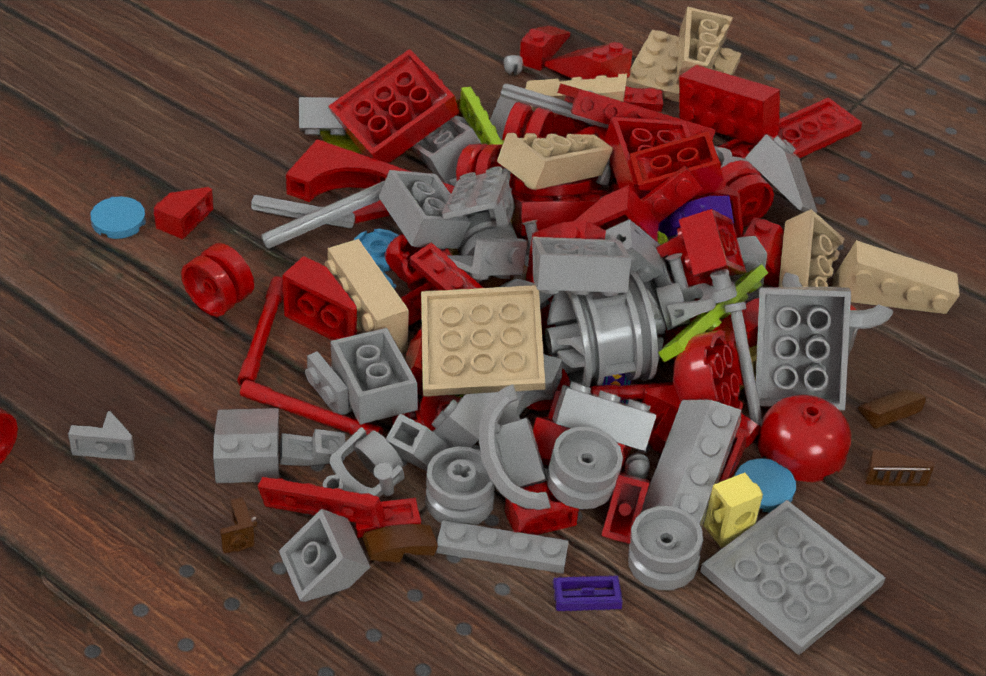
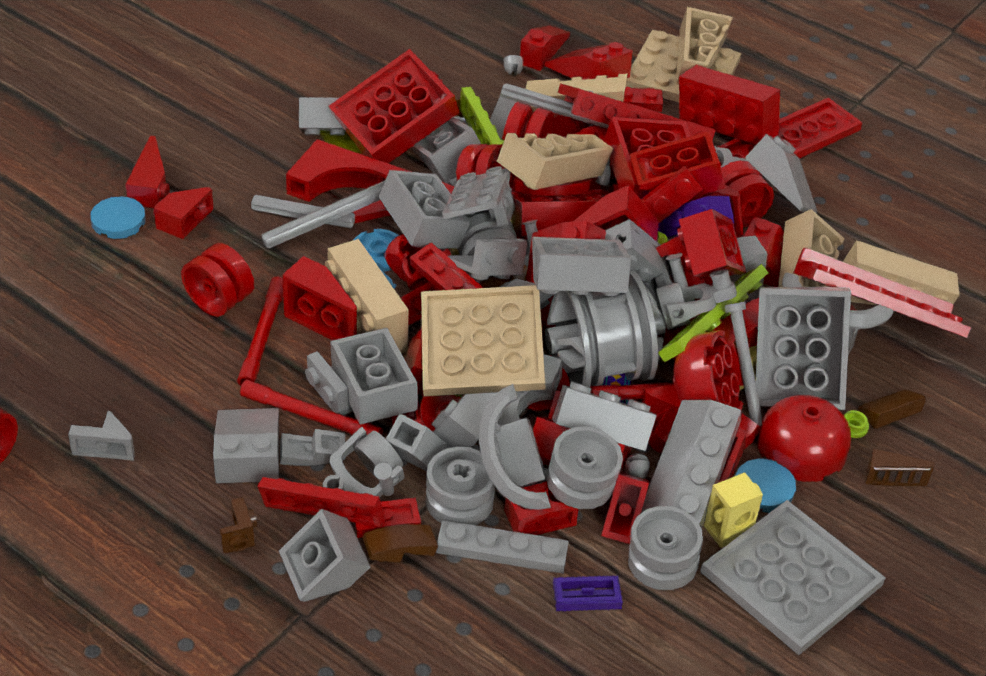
none -> red slope [126,136,170,209]
none -> bracket [793,248,971,338]
none -> lime plate [844,410,869,438]

